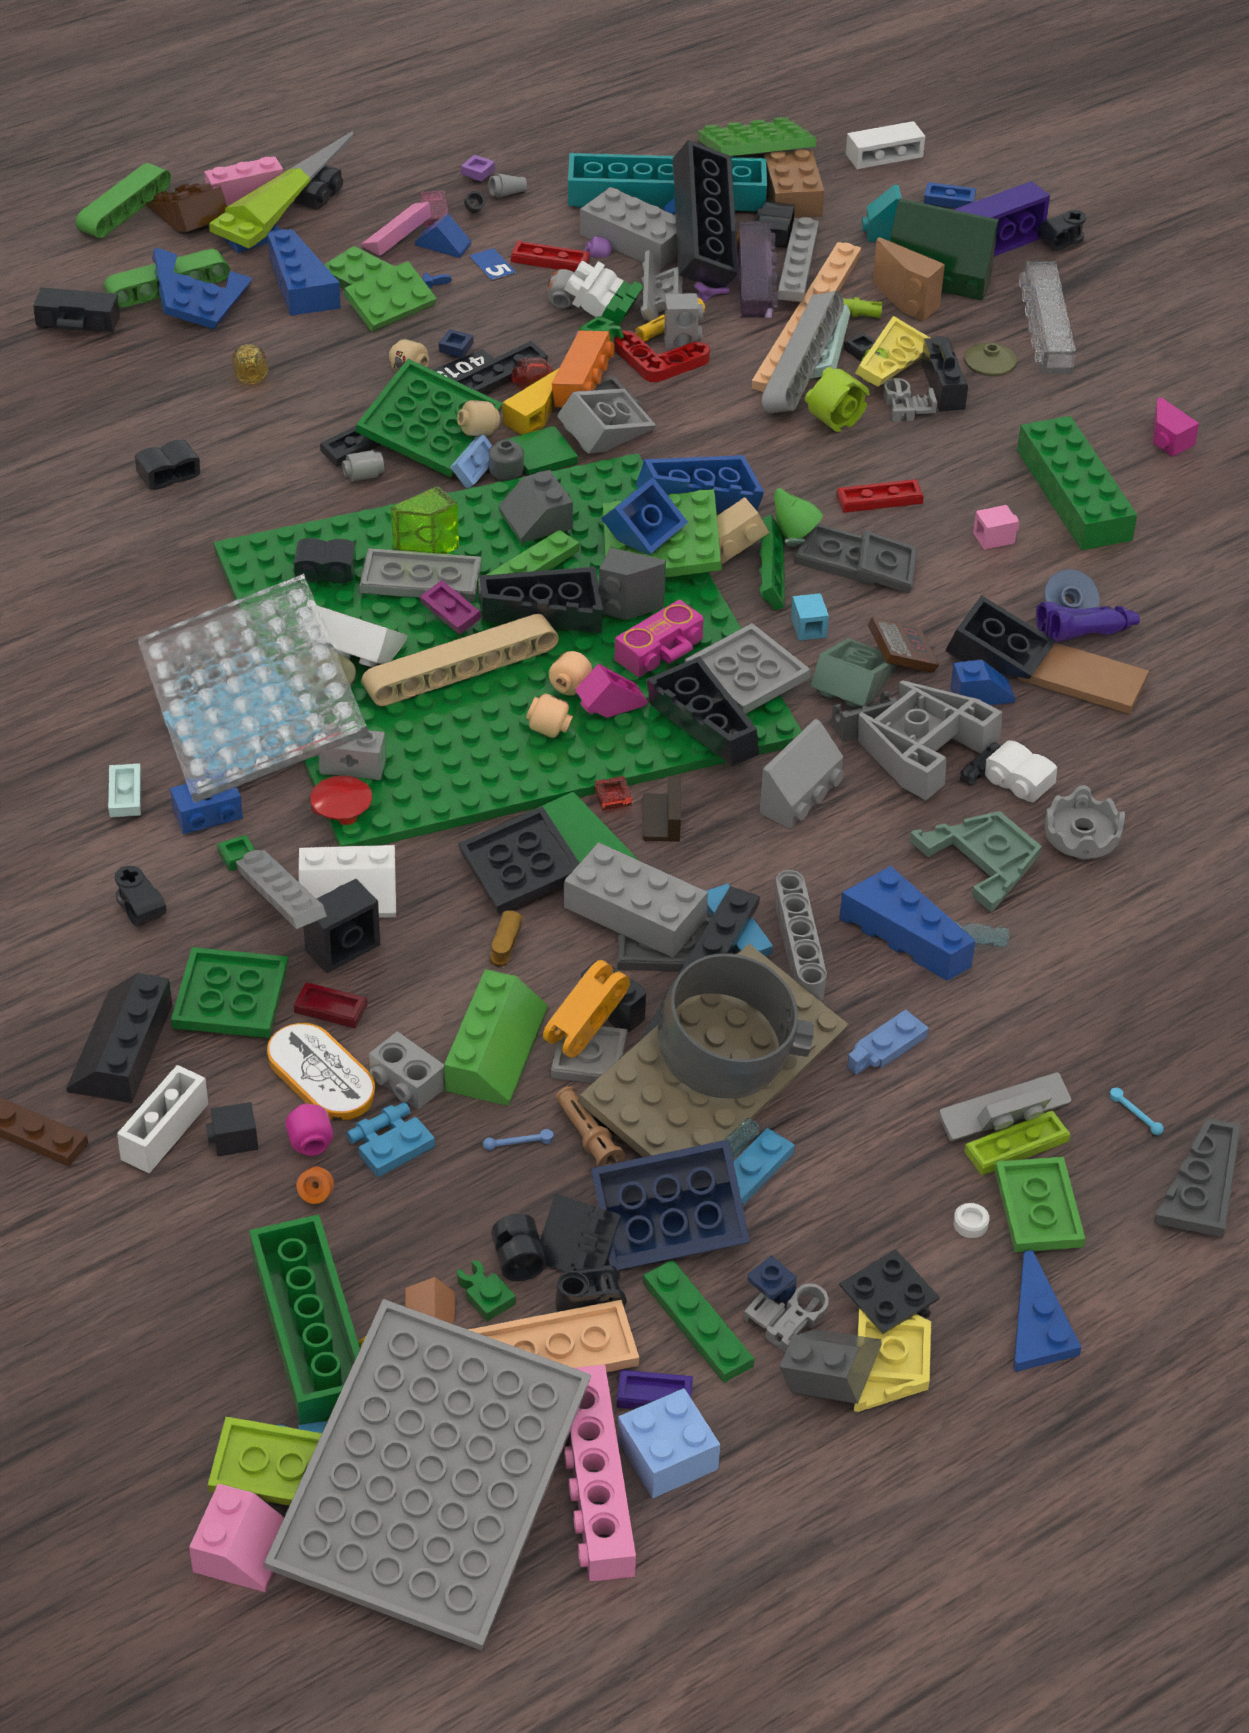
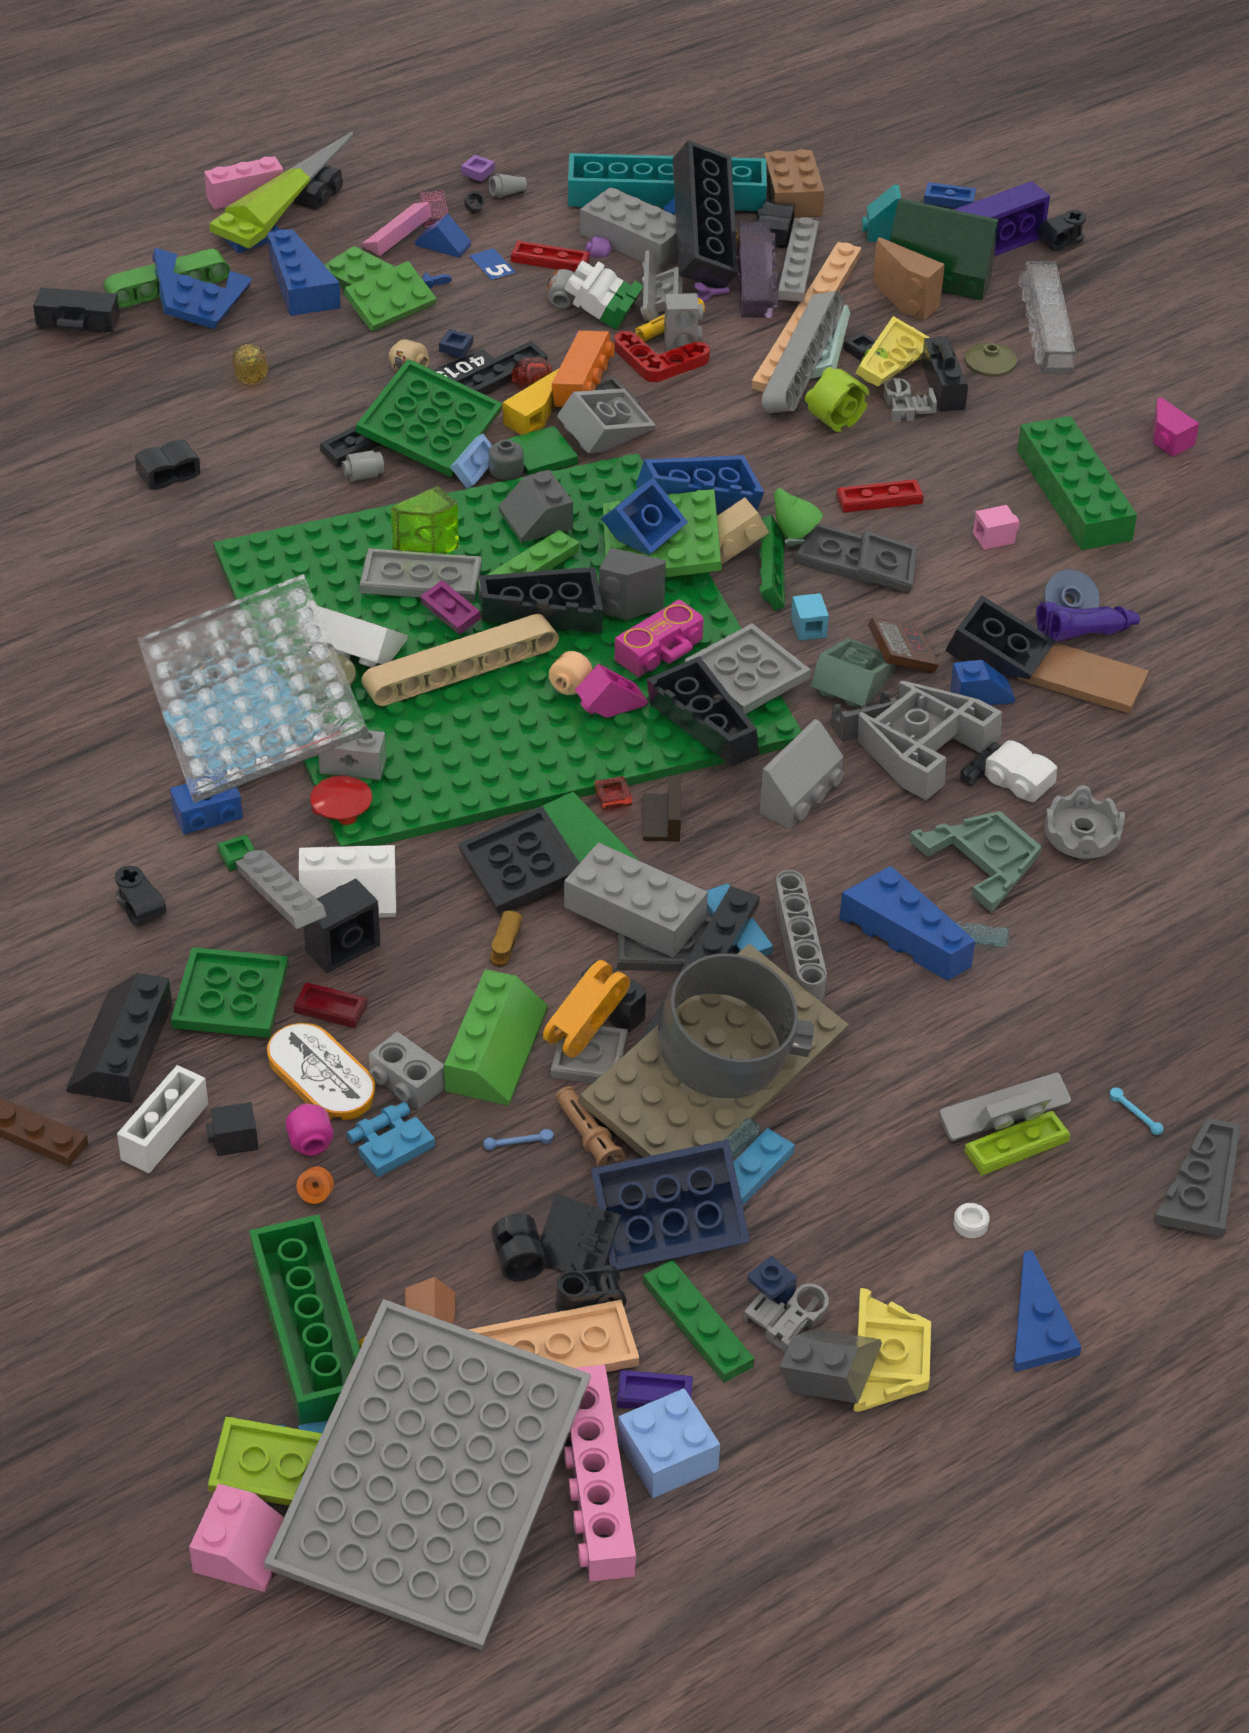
bright green beam [76,163,171,238] -> none
light aqua plate [108,763,141,817] -> none
reddish brown slope [146,183,227,232] -> none
black brick [293,538,356,583] -> none
tan head [457,400,500,437] -> none
green plate [457,1260,516,1322] -> none
light nougat head [526,694,573,738] -> none
green plate [579,316,624,342] -> none
bright green plate [697,117,816,156] -> none
black hinge [839,1249,940,1334] -> none
lime pin [843,297,882,319] -> none
white brick [846,121,925,169] -> none
medium blue hinge [847,1009,929,1075] -> none
bright green plate [995,1157,1086,1252] -> none

